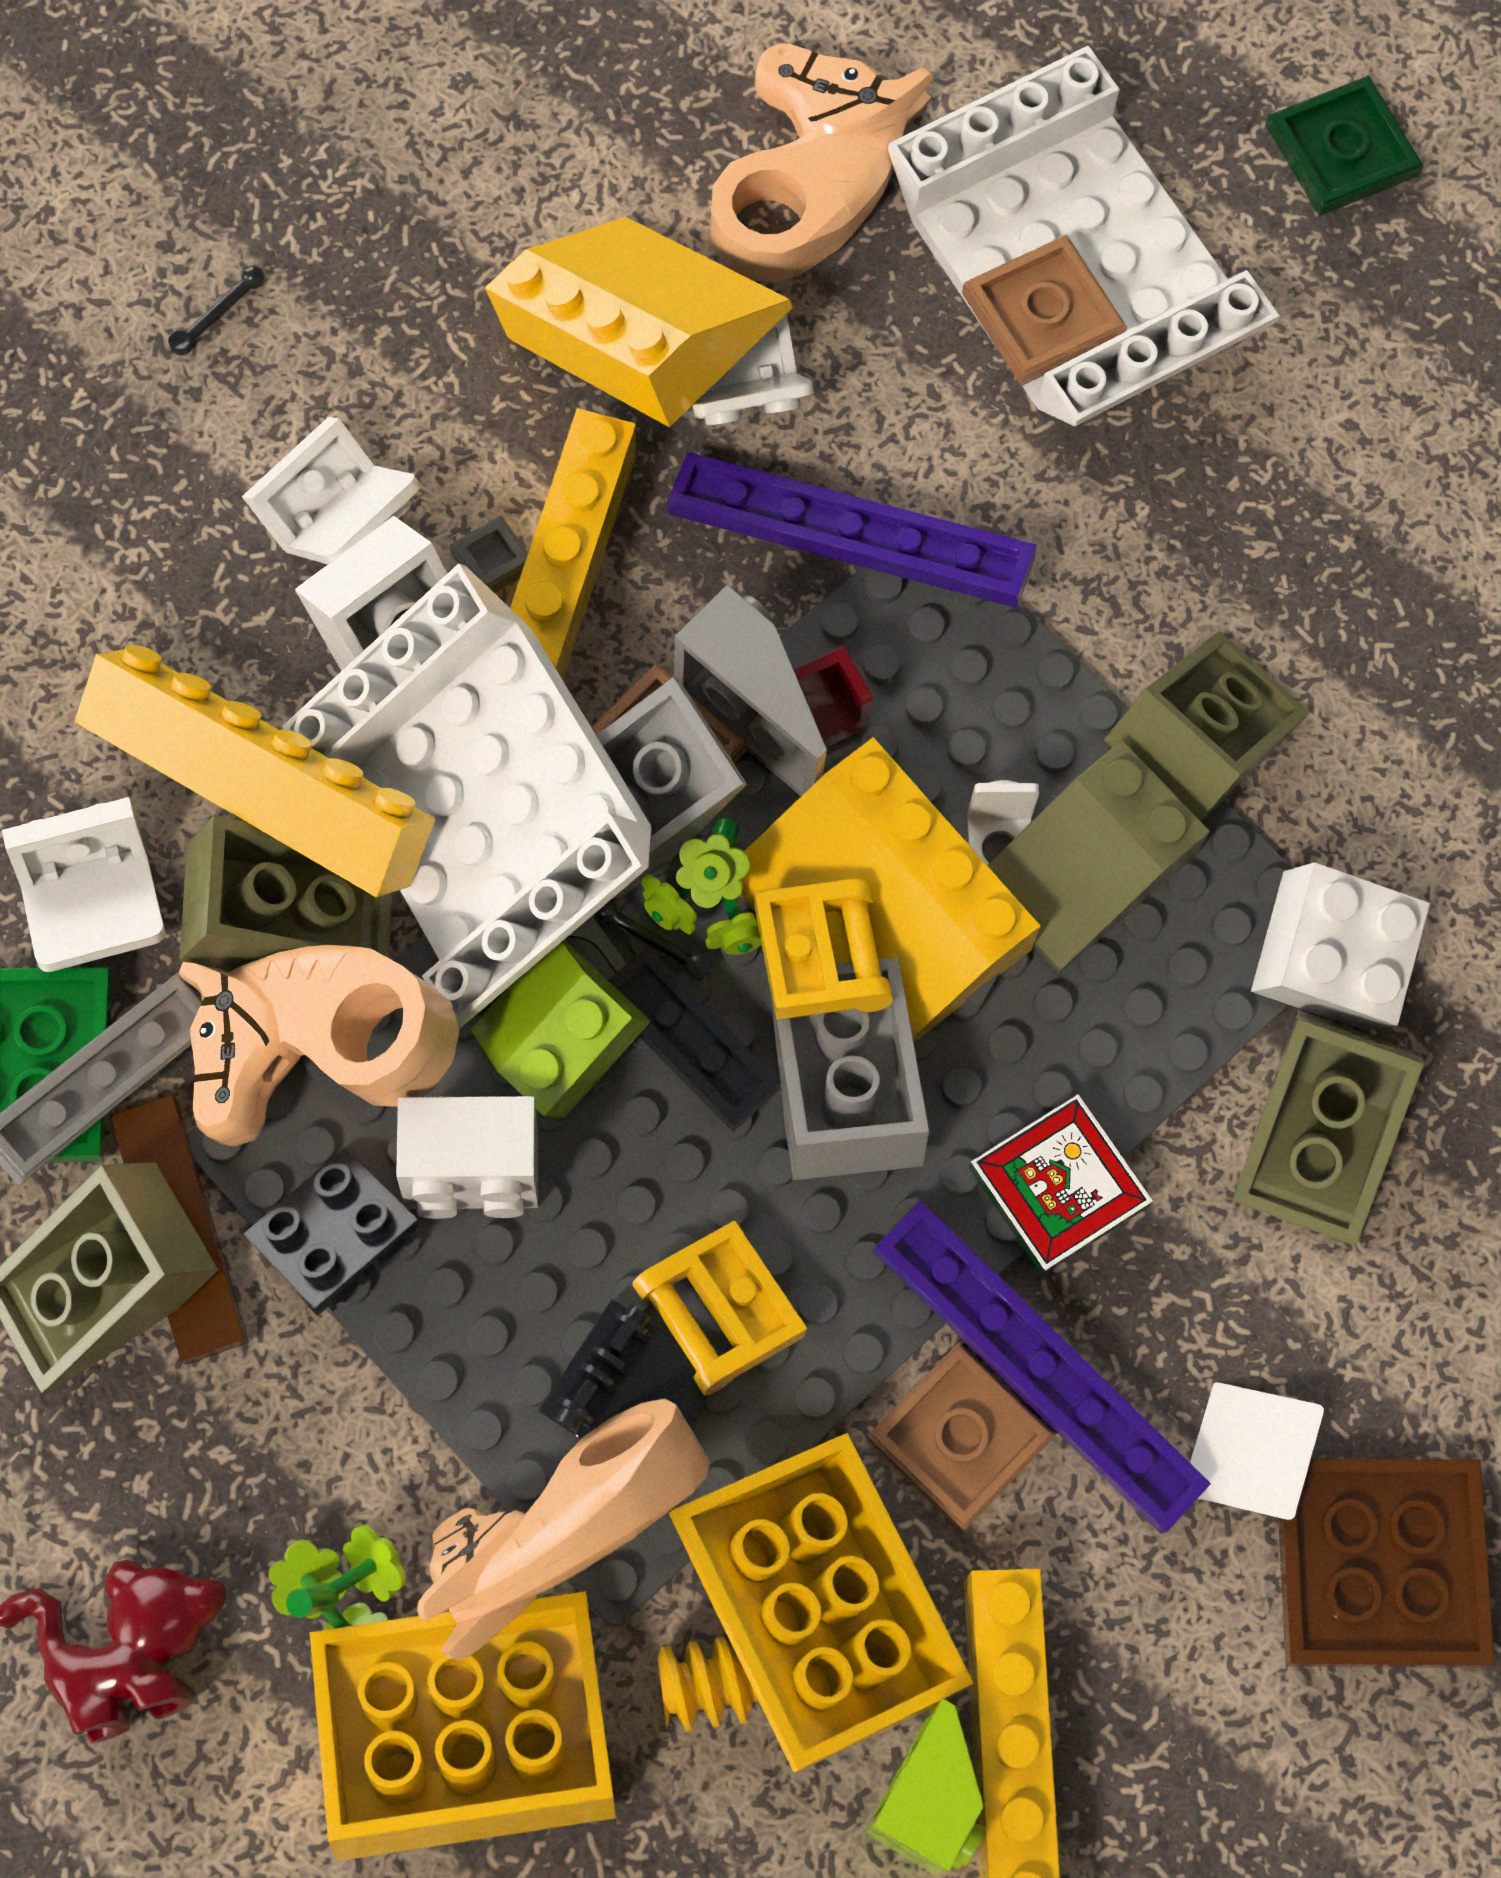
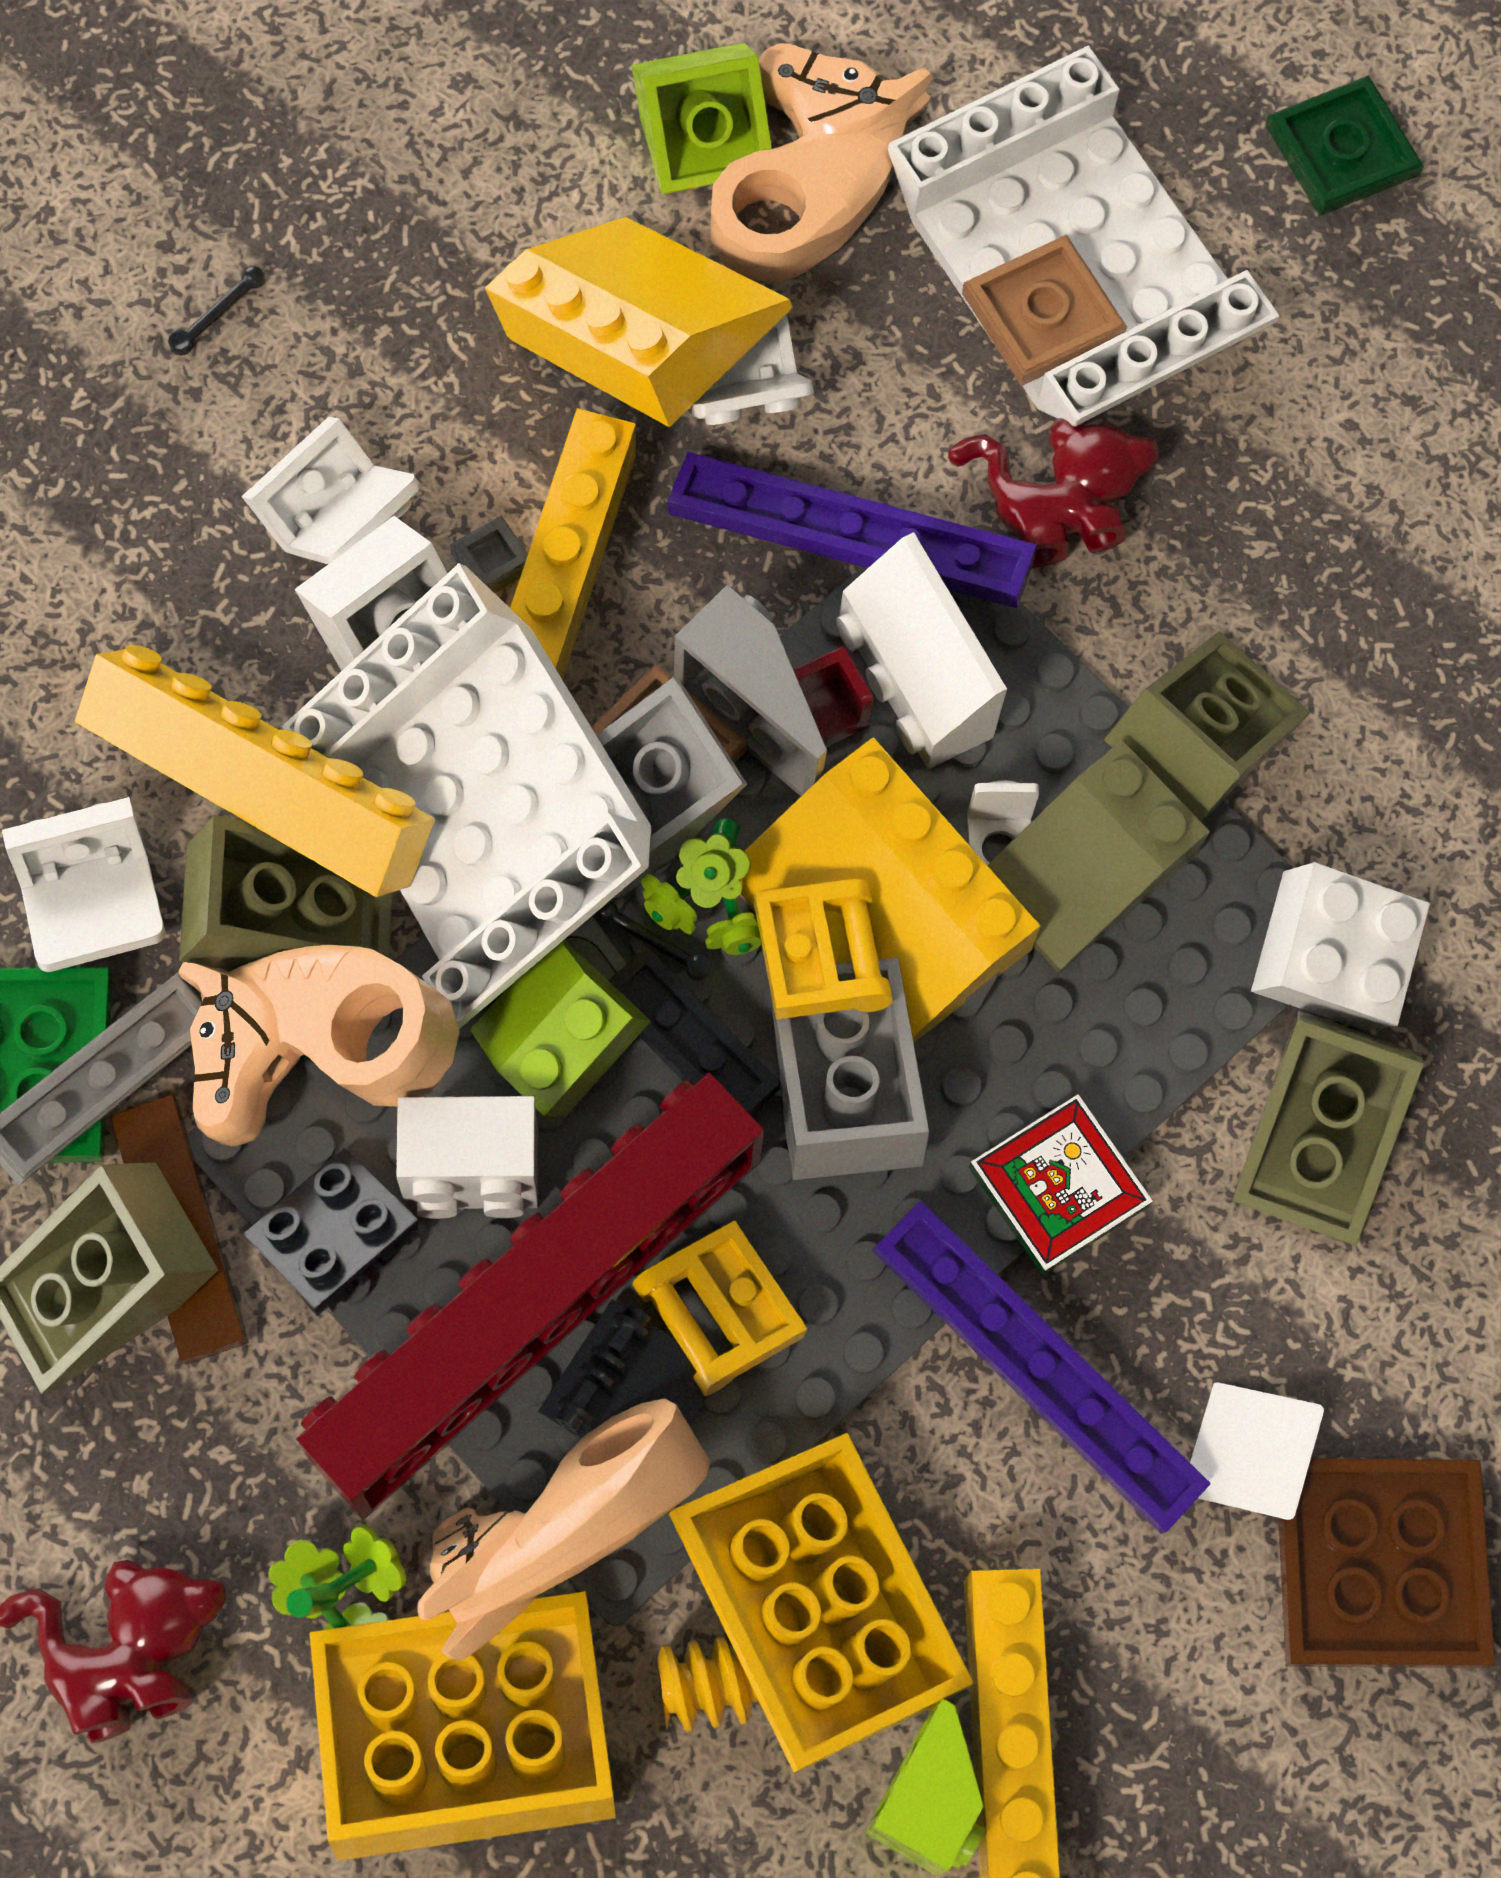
medium nougat tile [866,1342,1056,1533] -> none
none -> dark red brick [296,1073,764,1521]
none -> lime slope [631,42,772,195]
none -> white slope [836,532,1007,769]
none -> dark red animal [947,418,1159,568]

